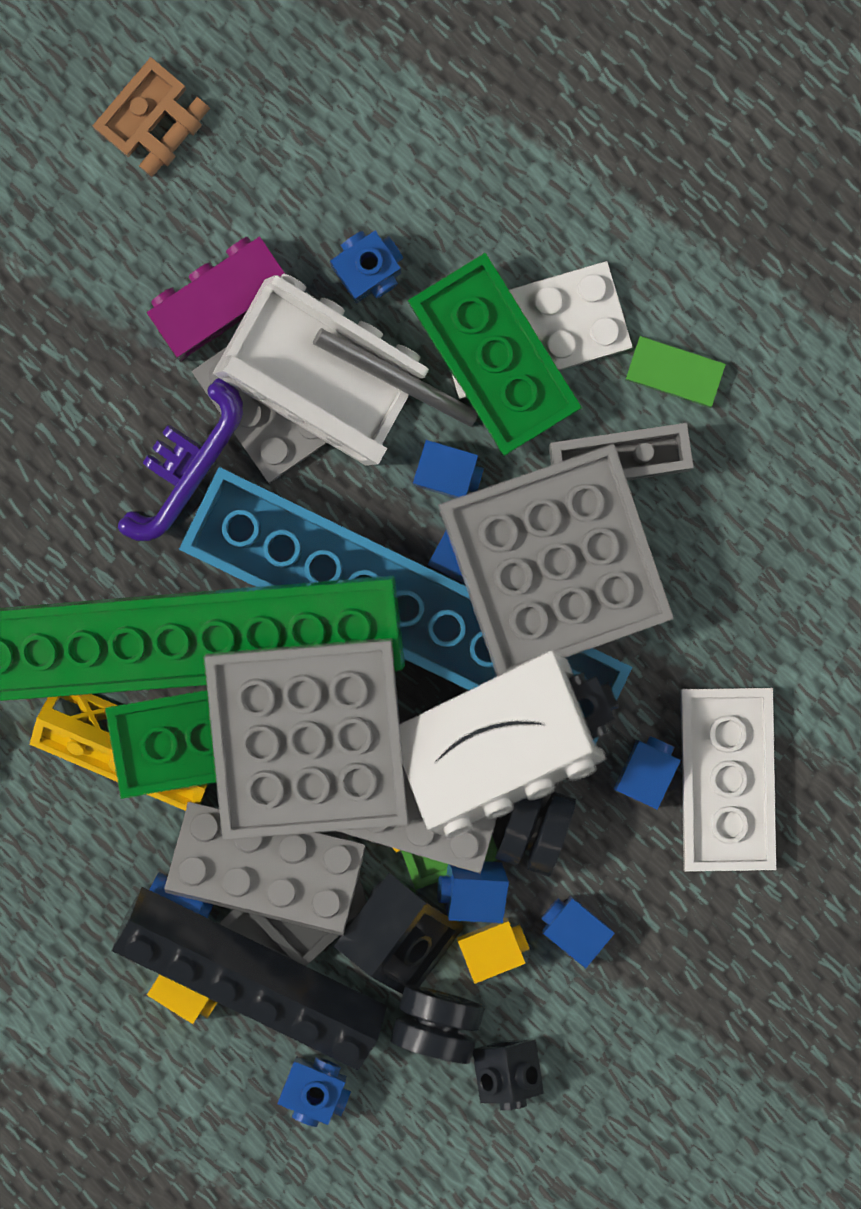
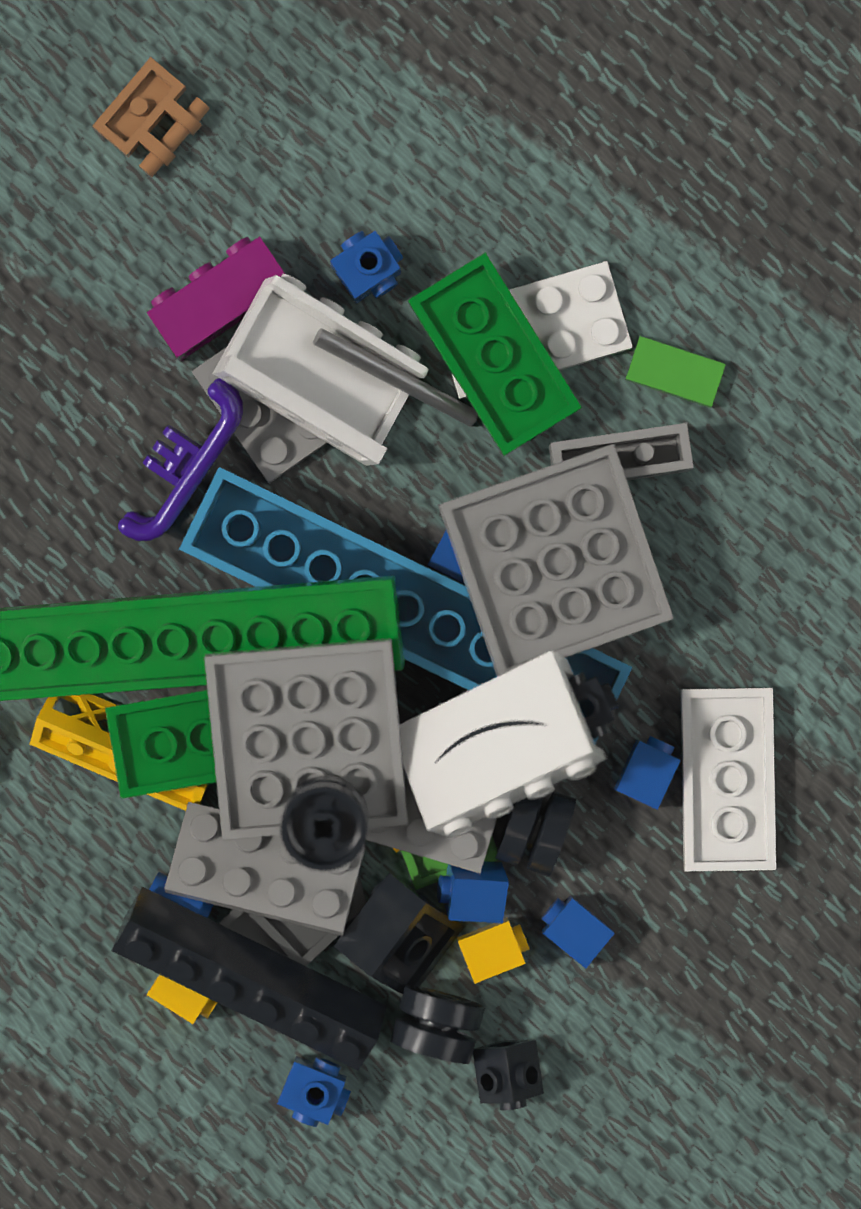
blue brick [413,440,484,498] -> none
none -> black wheel [280,775,369,871]

